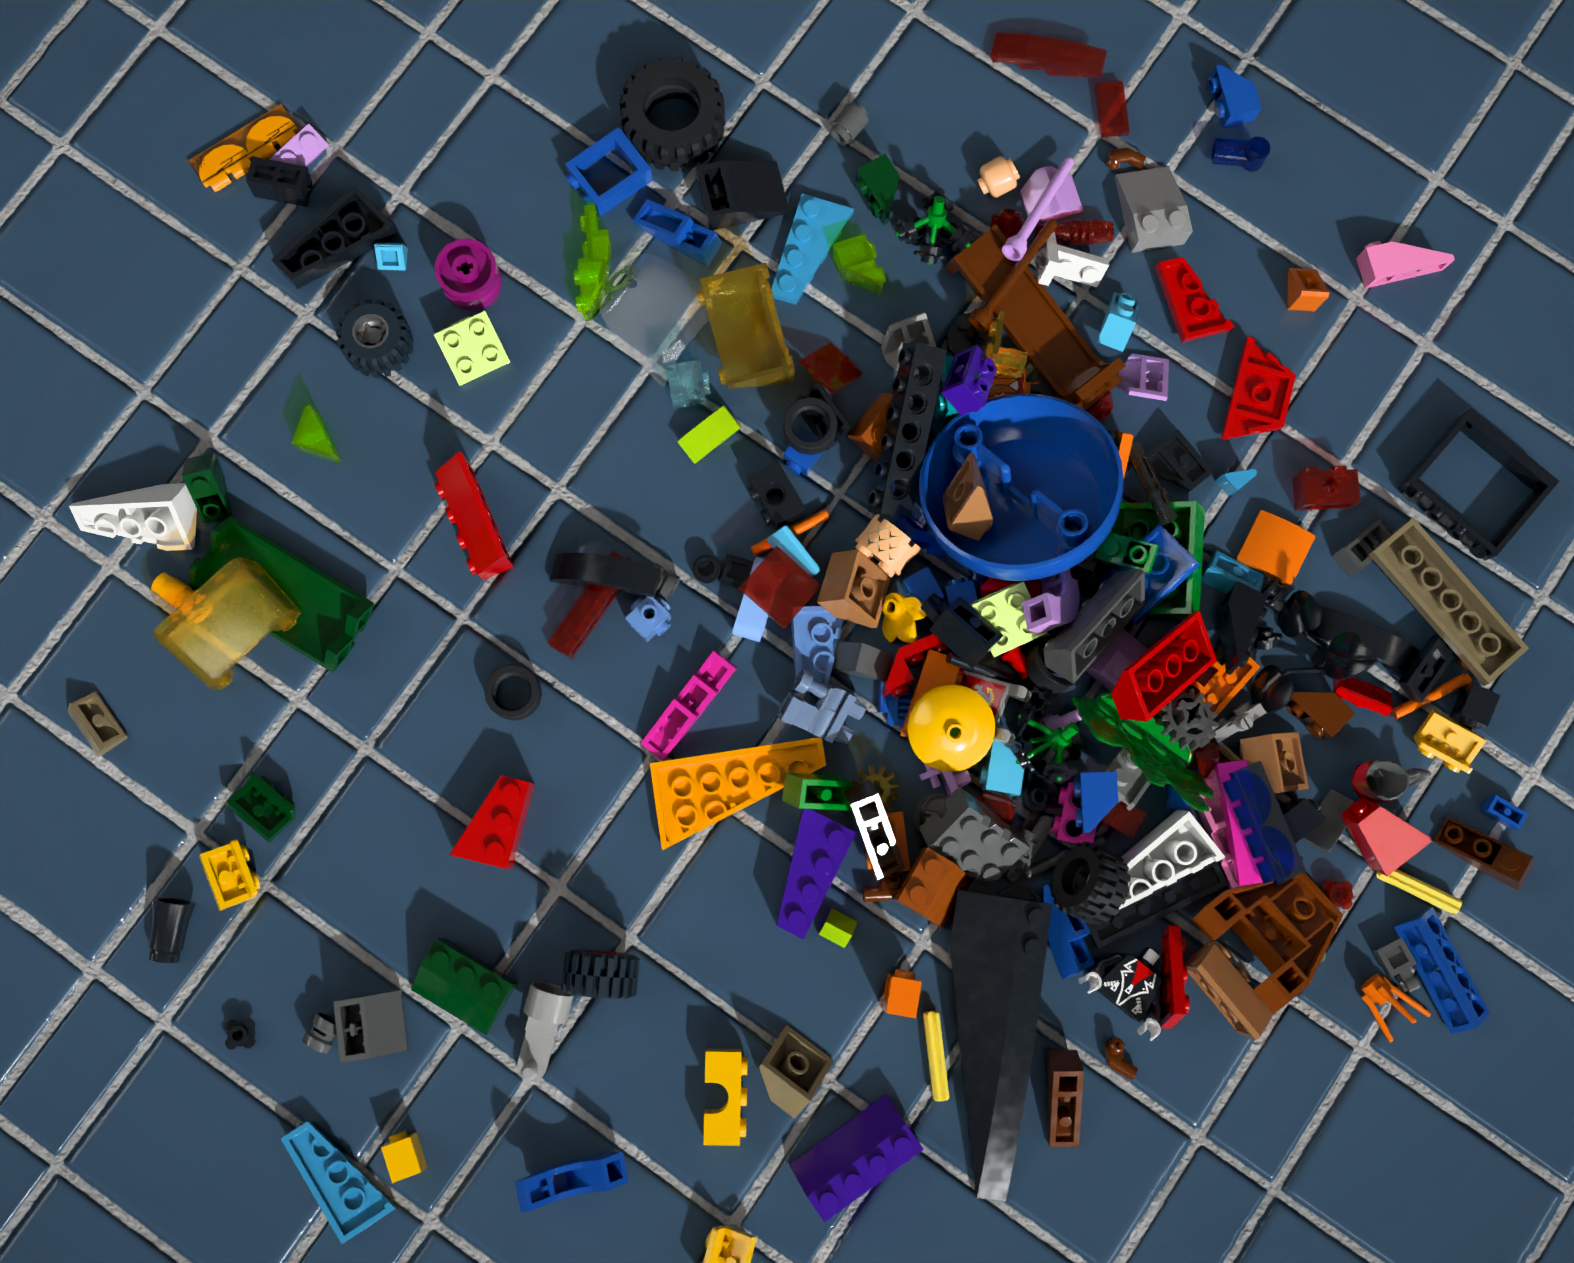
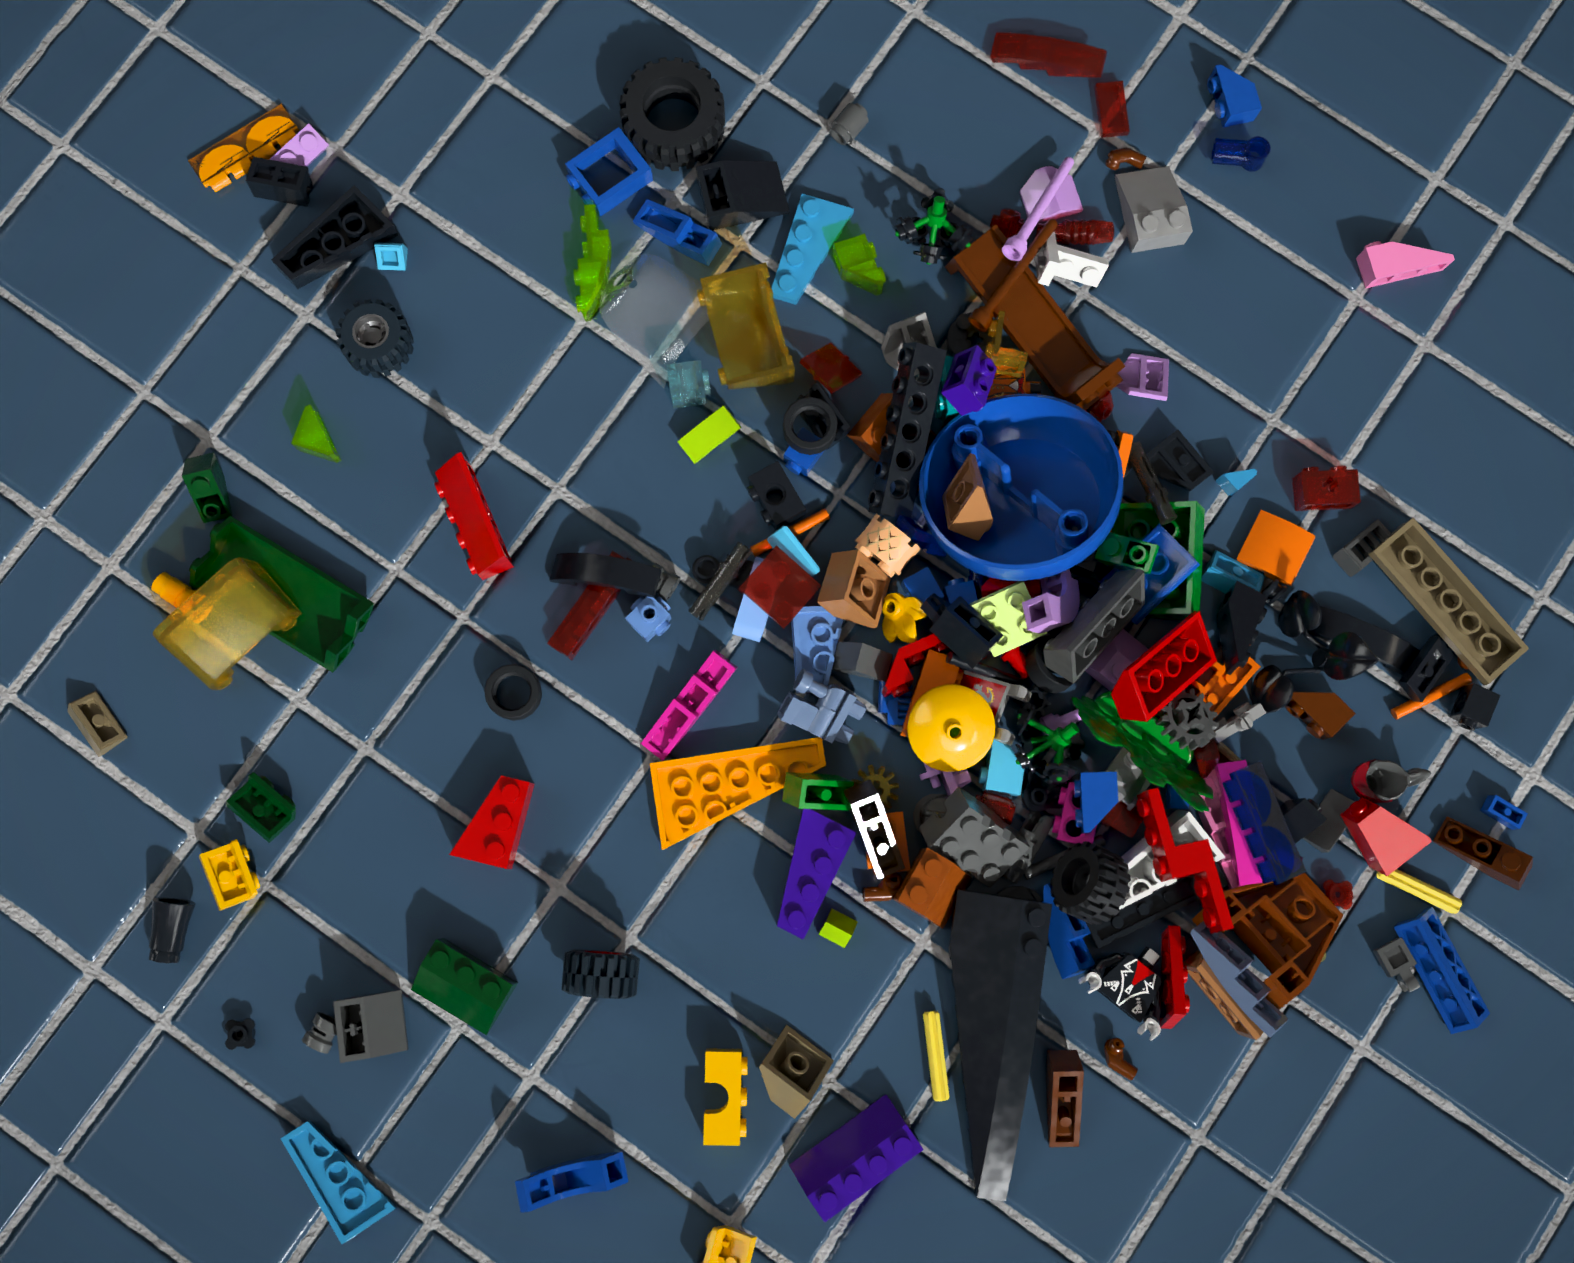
white wedge [69,483,197,551] -> none
yellow brick [381,1130,428,1183] -> none
magenta wheel [434,238,502,311] -> none
yellowish green plate [434,310,510,386] -> none
light grey piece [517,981,574,1081] -> none
dark green slope [854,153,899,225] -> none
orange brick [882,969,922,1018] -> none
light nougat head [977,156,1020,198] -> none
medium azure slope [1097,292,1140,352] -> none
red wing [1155,257,1235,343] -> none
red wing [1220,336,1296,440] -> none
medium nougat slope [1240,732,1309,796] -> none
black plate [1253,627,1282,650] -> none
orange slope [1288,268,1330,311] -> none
red plate [1333,677,1393,717] -> none
orange plant [1361,974,1431,1042] -> none
black window [1398,408,1559,561] -> none
yellow bracket [1413,709,1486,774] -> none
none -> clear smoke pin [688,541,753,621]
none -> red bracket [1137,788,1234,934]
none -> sand blue slope [1190,921,1289,1038]

